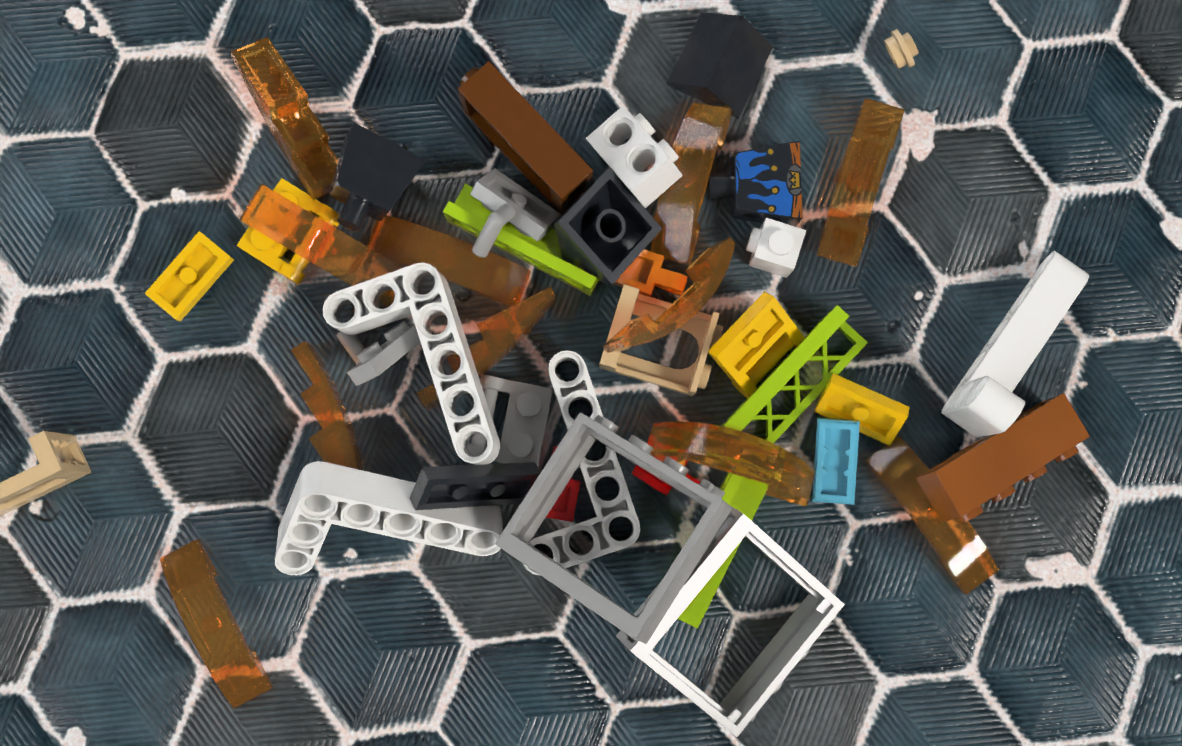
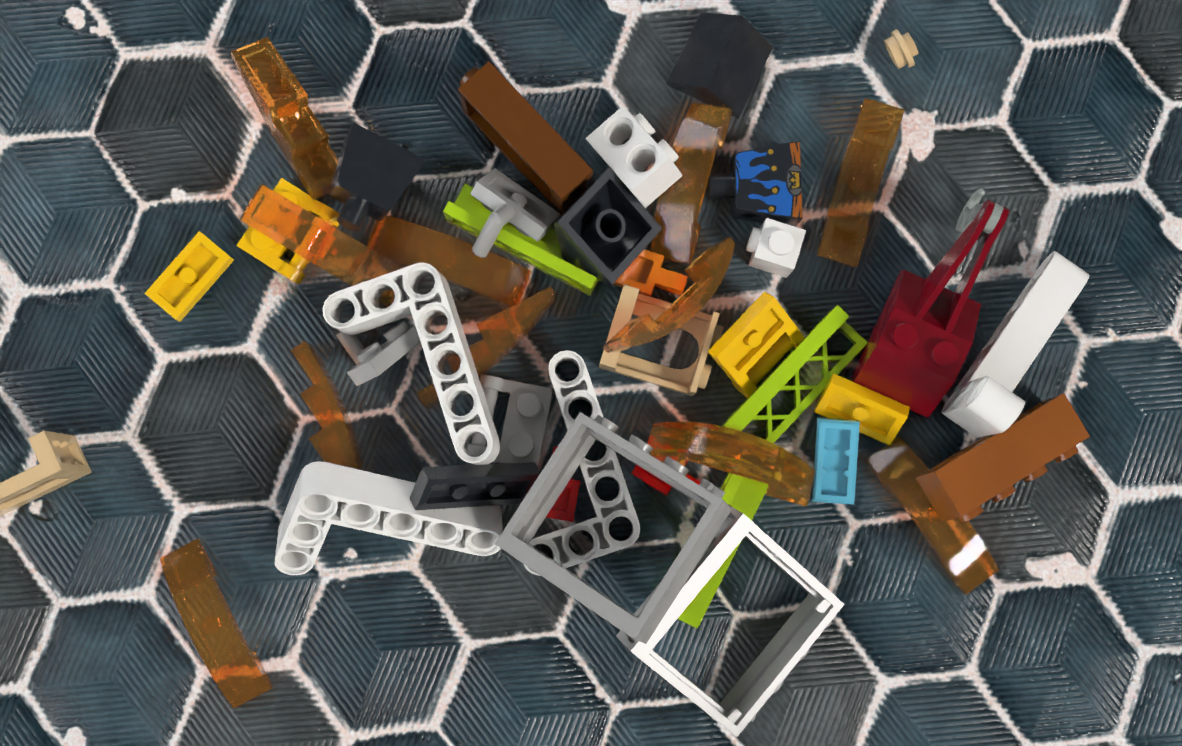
none -> dark red slope [850,188,1009,417]

